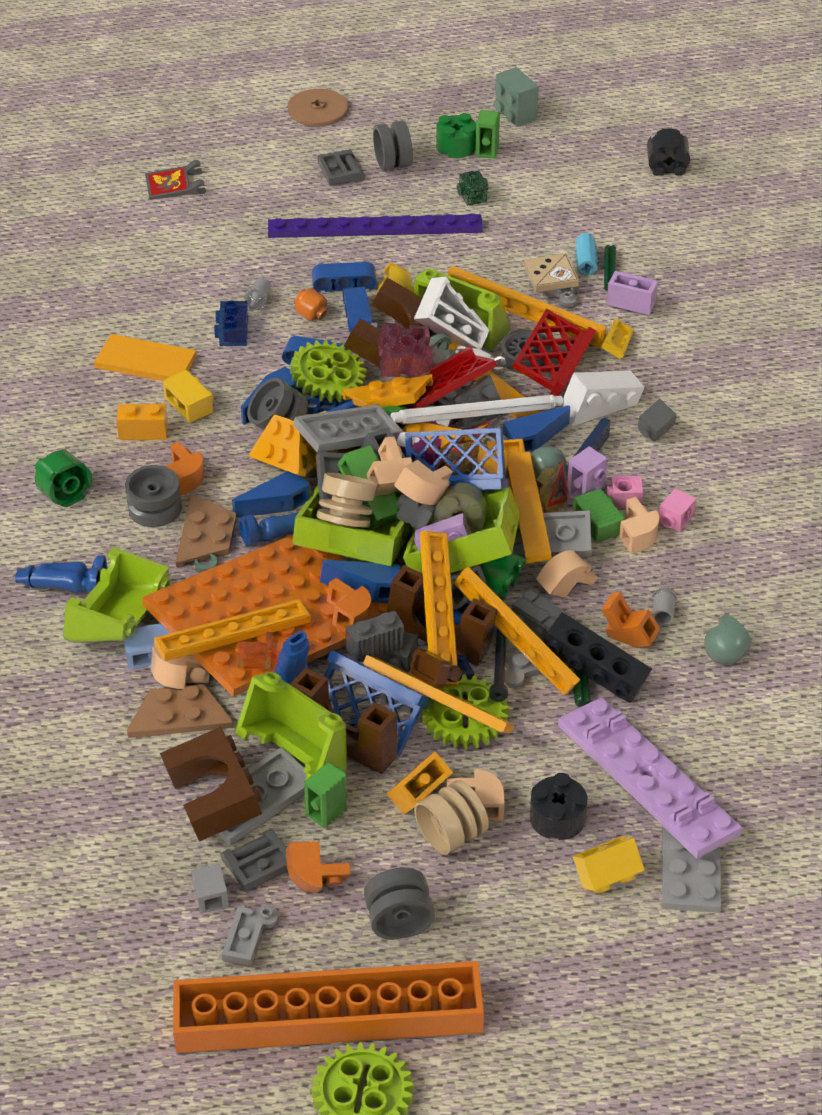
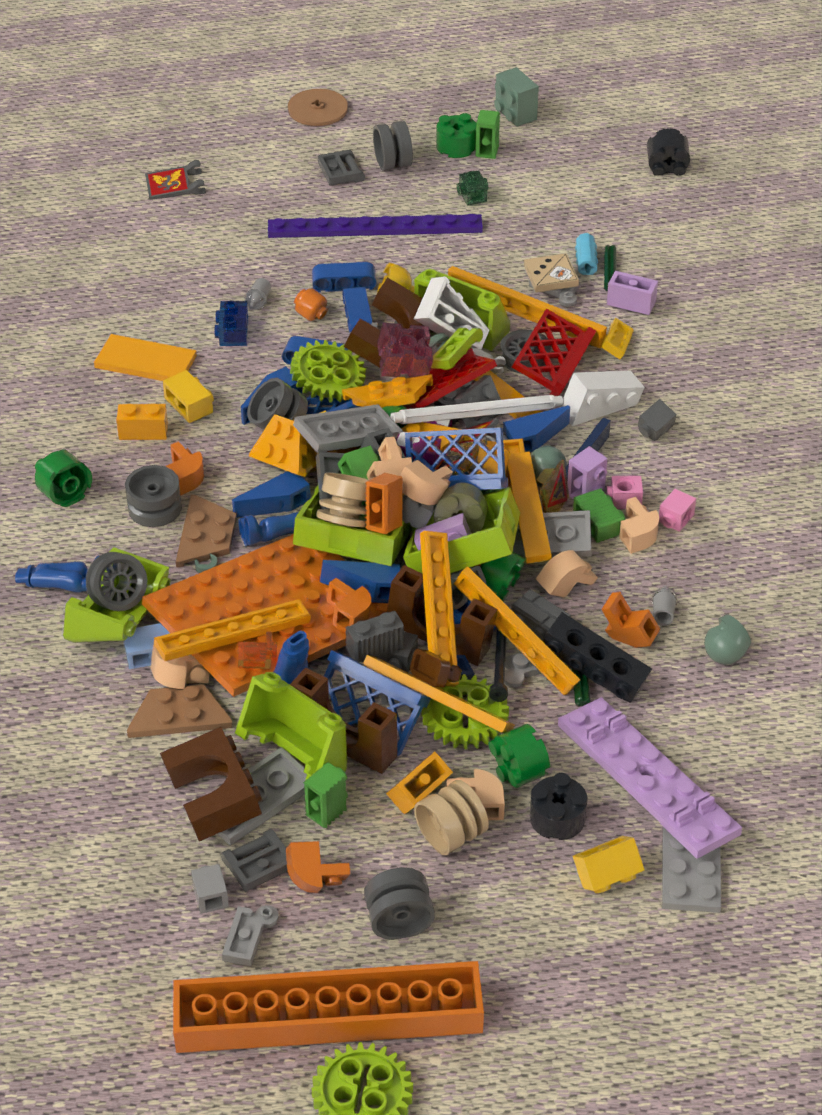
none -> dark grey wheel [86,552,147,611]
none -> orange brick [365,473,403,534]
none -> lime plate [429,328,483,370]
none -> green brick [488,724,550,788]

